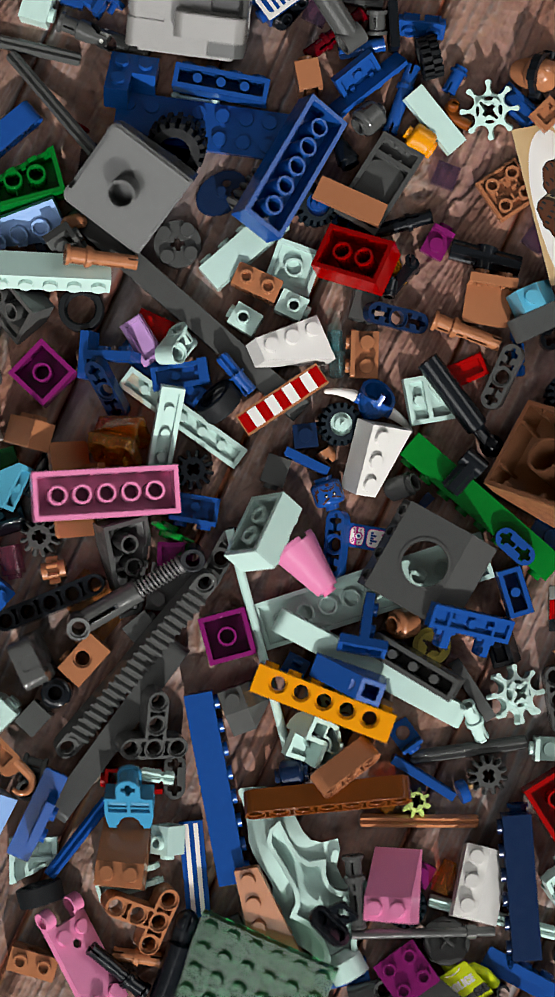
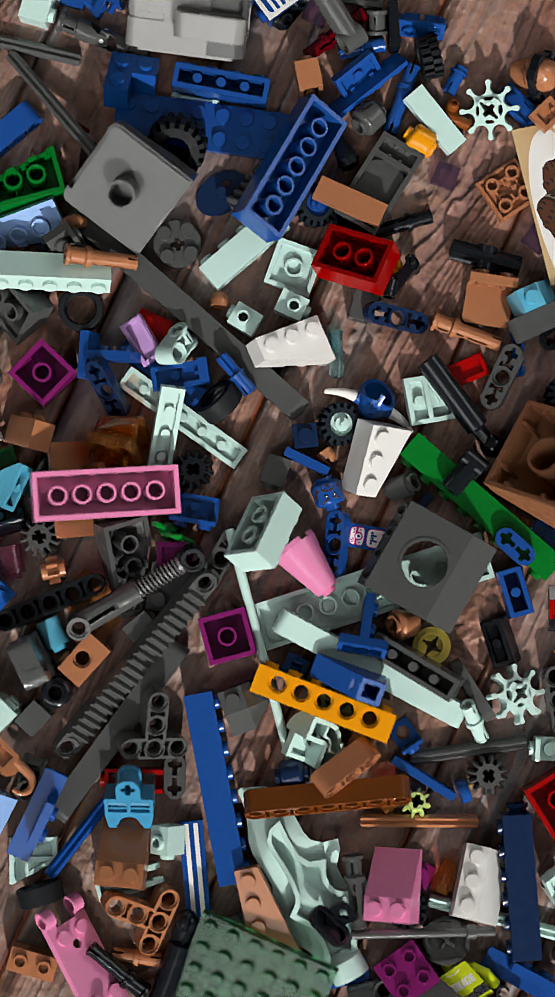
light aqua axle [137,766,175,785] -> none
nougat bracket [230,262,283,306] -> none
tile [236,363,329,436] -> none
nougat bracket [345,329,379,380] -> none
magenta bracket [420,222,456,262] -> none
blue hinge [424,601,515,658] -> none
none -> medium azure brick [36,615,70,653]
none -> nougat hinge [210,291,229,310]

